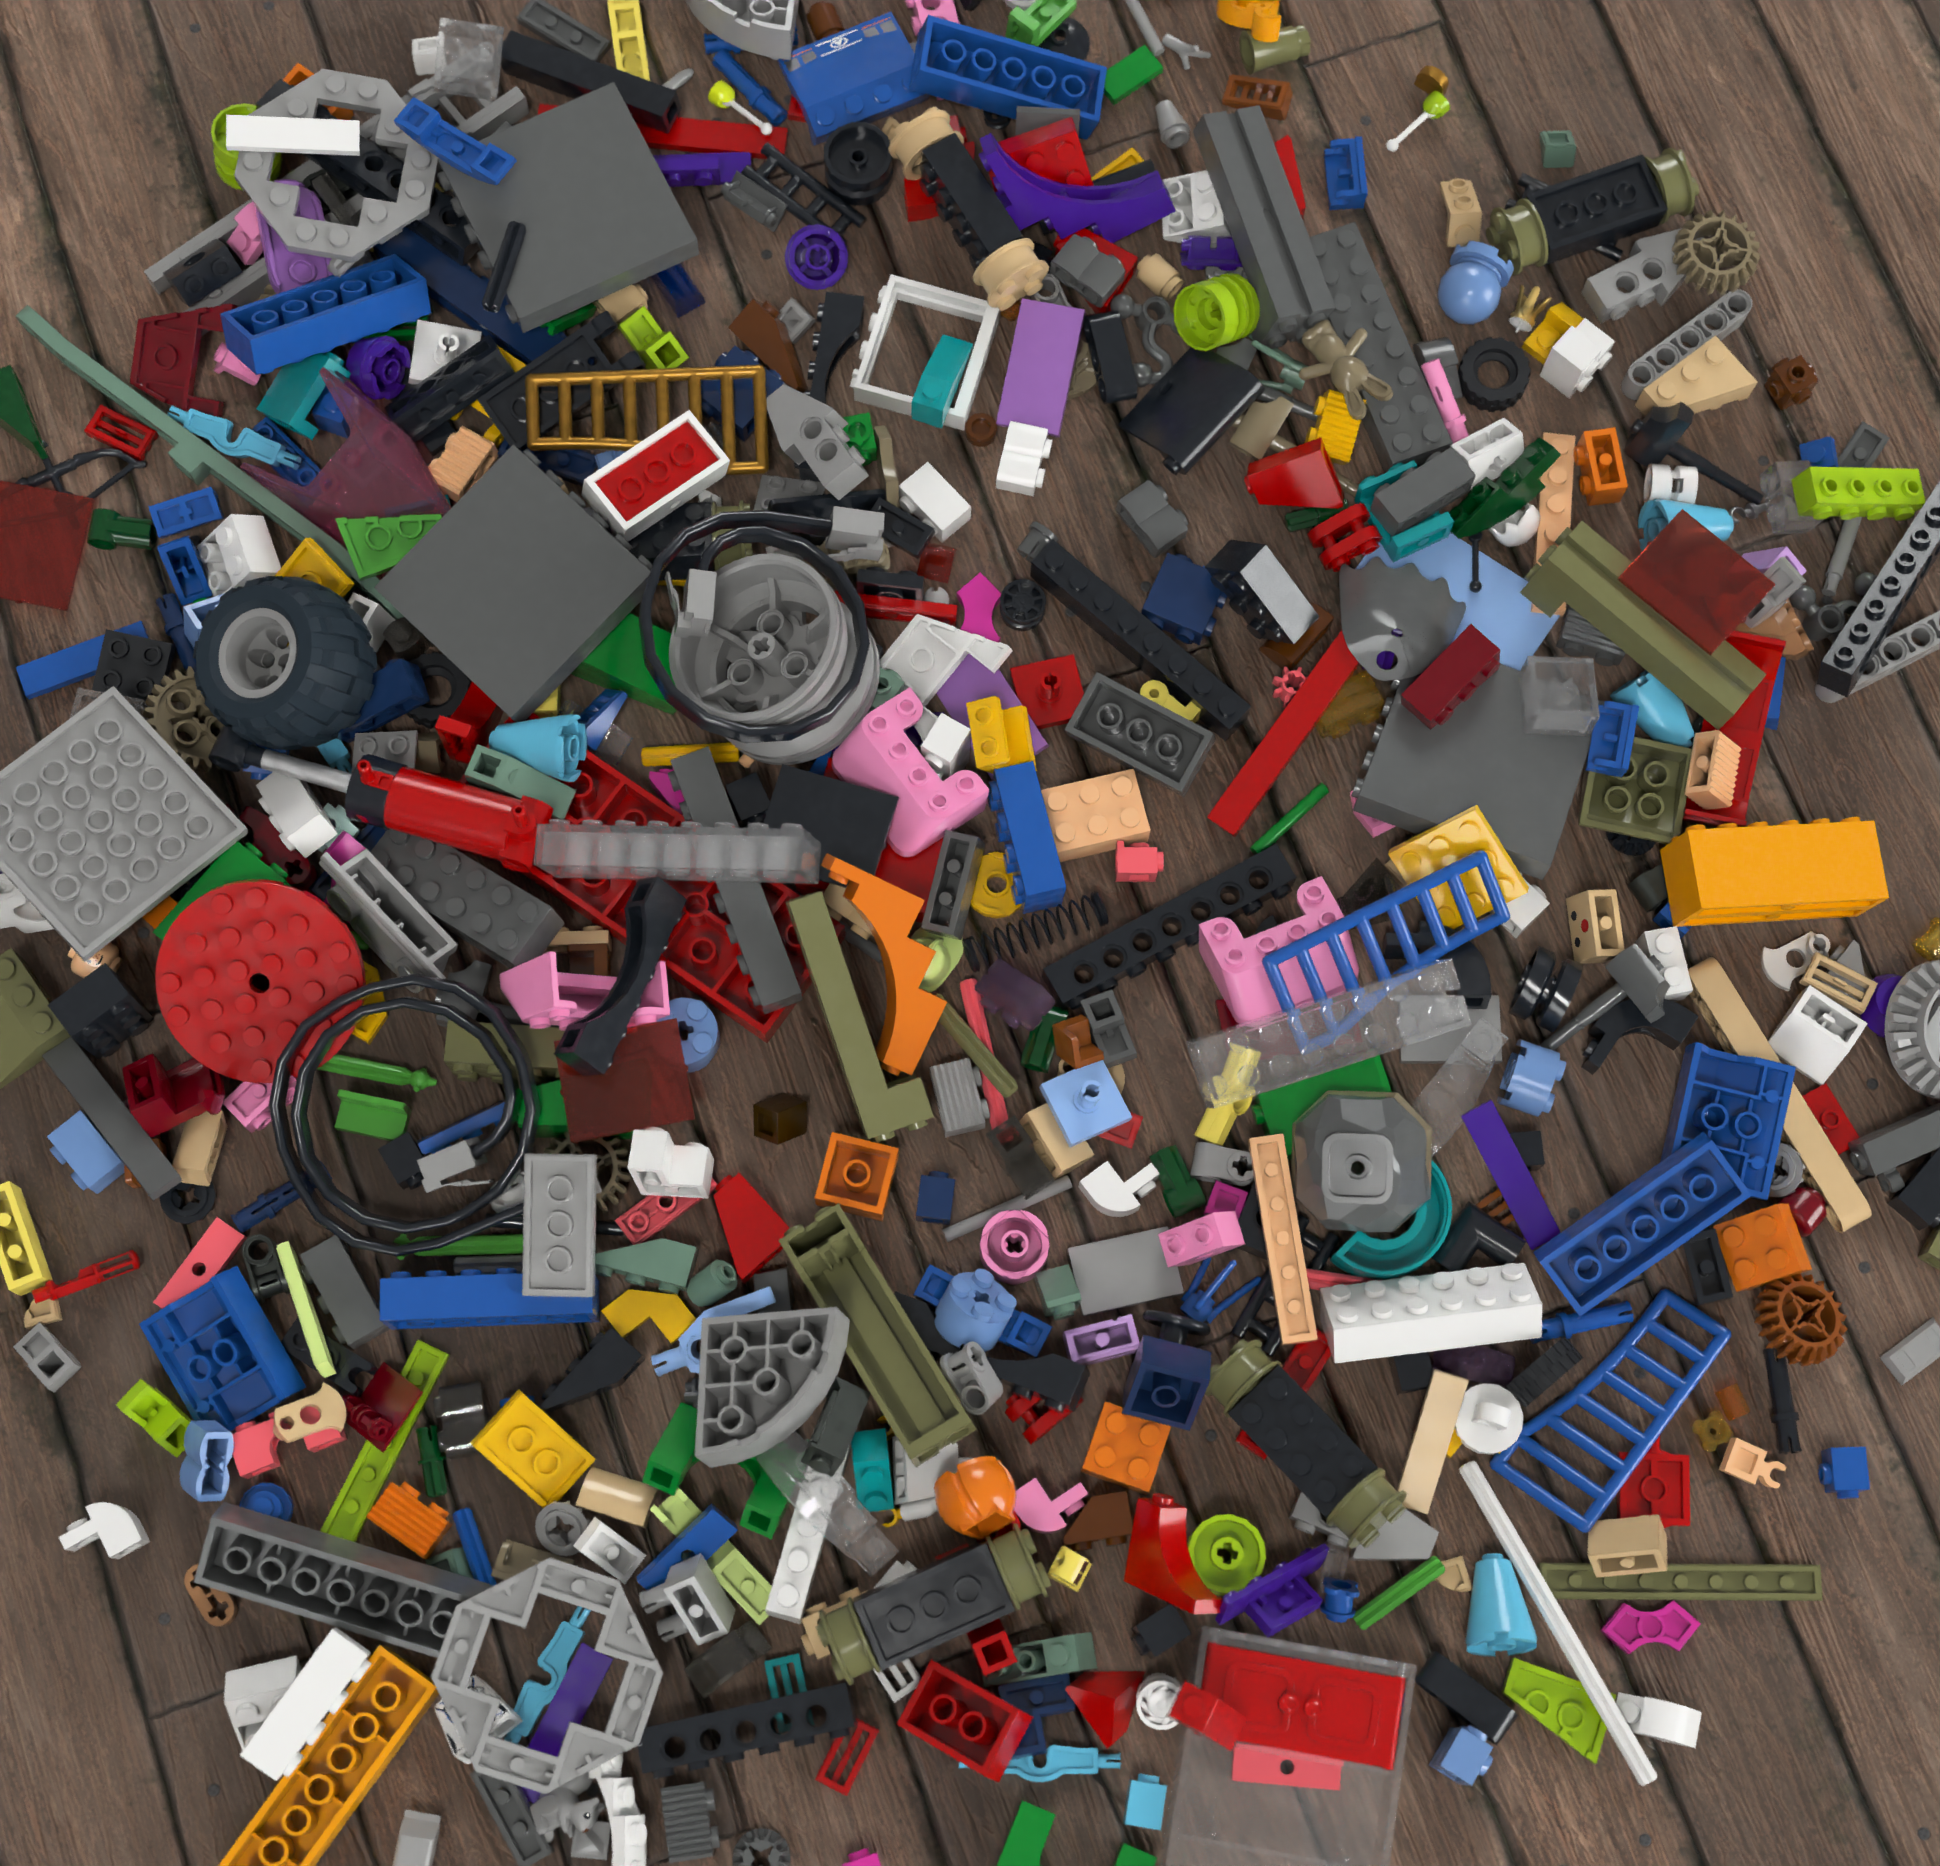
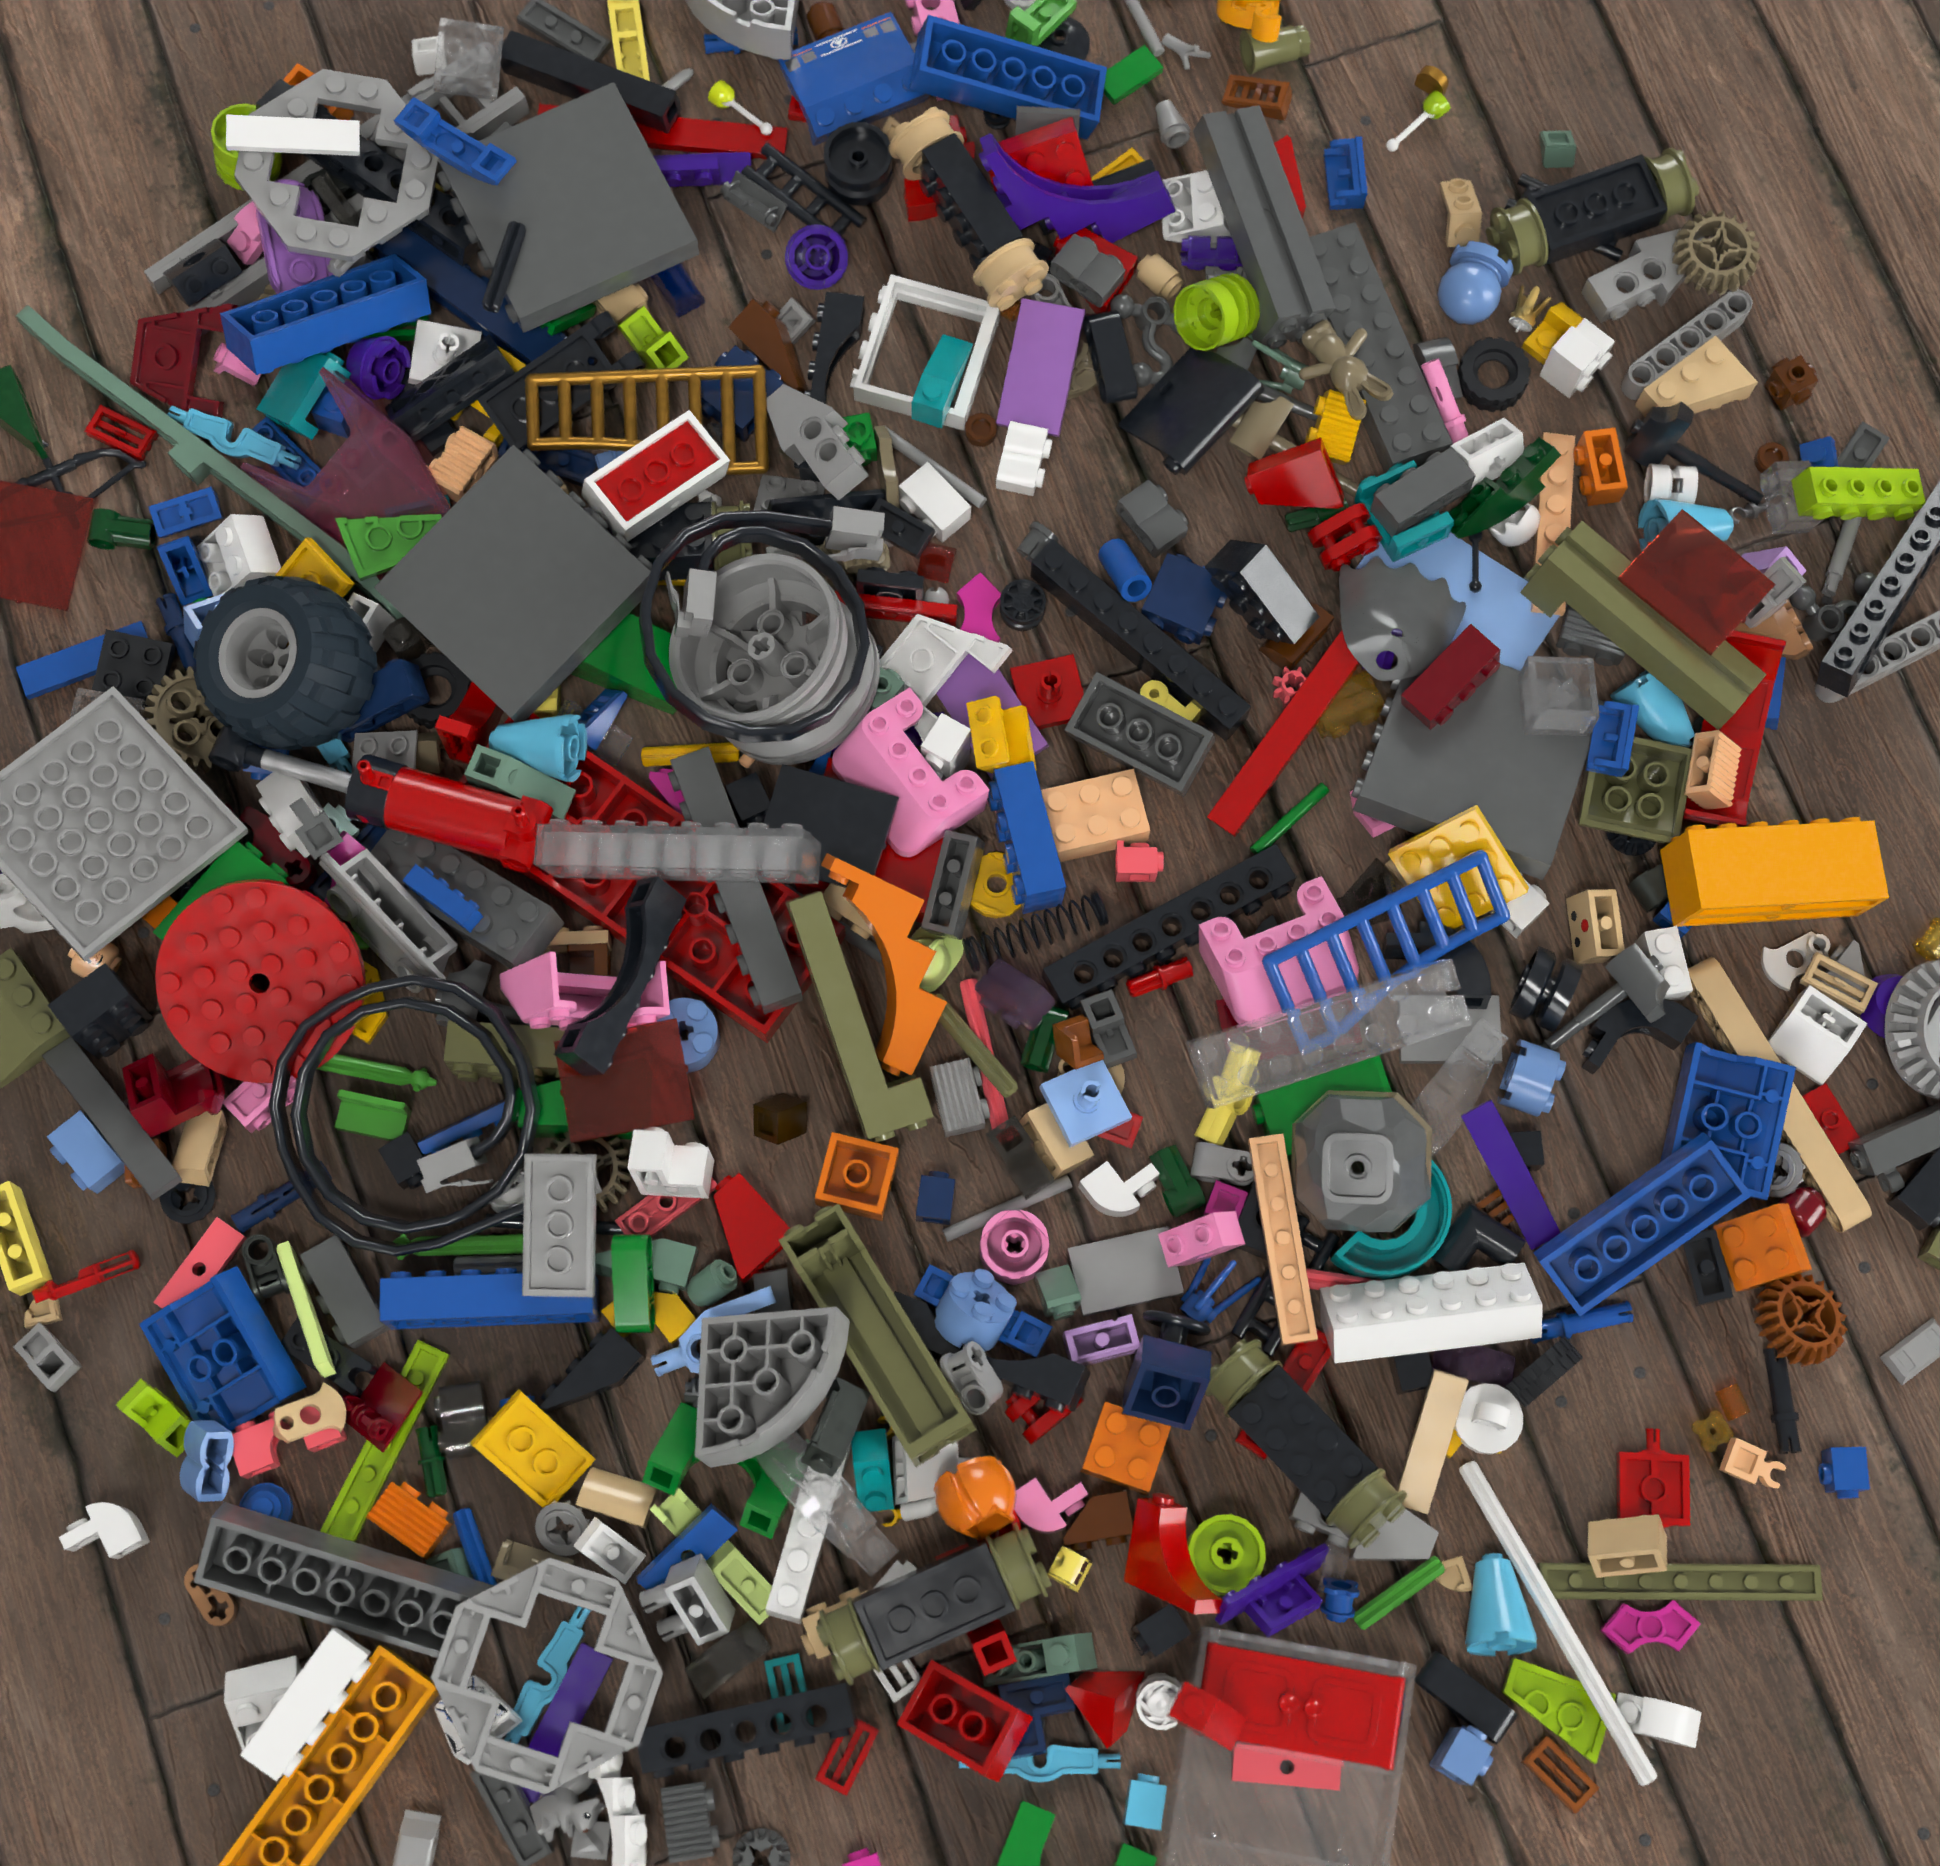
blue pin [712,49,788,127] -> none
blue bar [1489,1289,1732,1533] -> none
none -> dark grey plate [289,798,344,860]
none -> blue piece [402,864,484,933]
none -> green beam [611,1234,655,1333]
none -> light grey bar [883,425,987,509]
none -> blue brick [1098,539,1152,602]
none -> red axle [1126,957,1193,997]
none -> dark orange tile [1521,1735,1599,1814]
none -> reddish brown tile [1754,442,1789,476]

